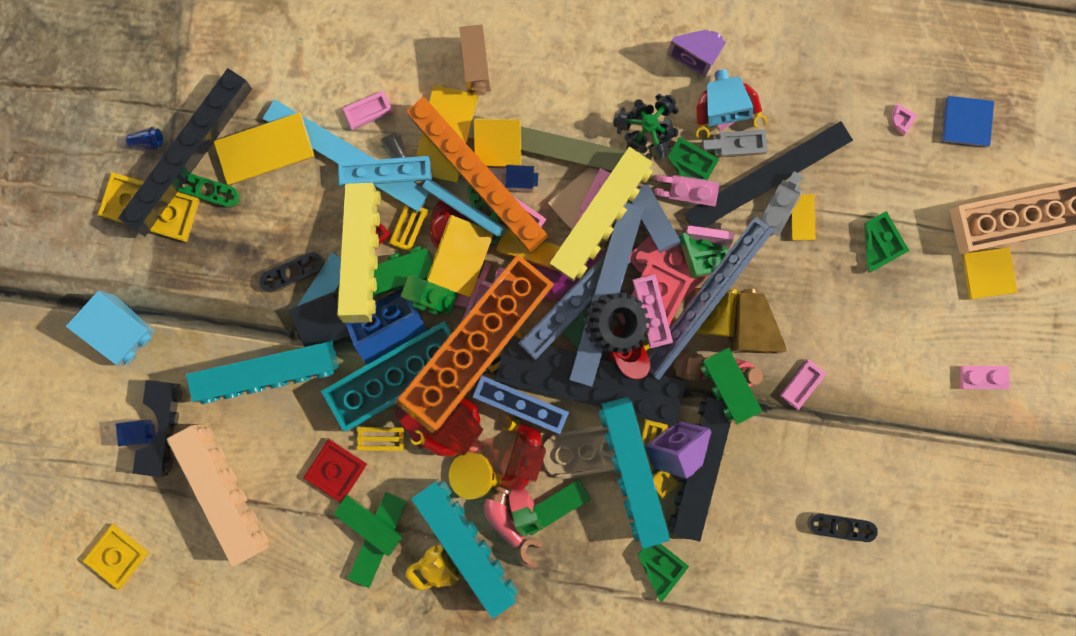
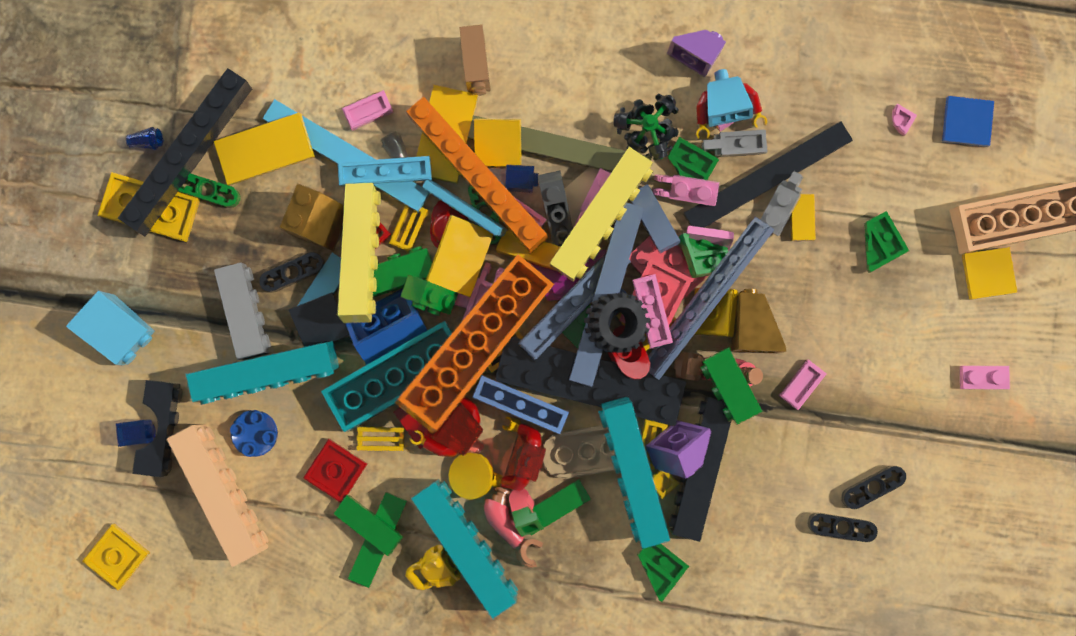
none -> light grey brick [214,263,271,360]
none -> blue dish [230,410,278,457]
none -> pearl gold slope [280,183,344,251]
none -> dark grey slope [538,170,573,247]
none -> black beam [841,466,906,509]

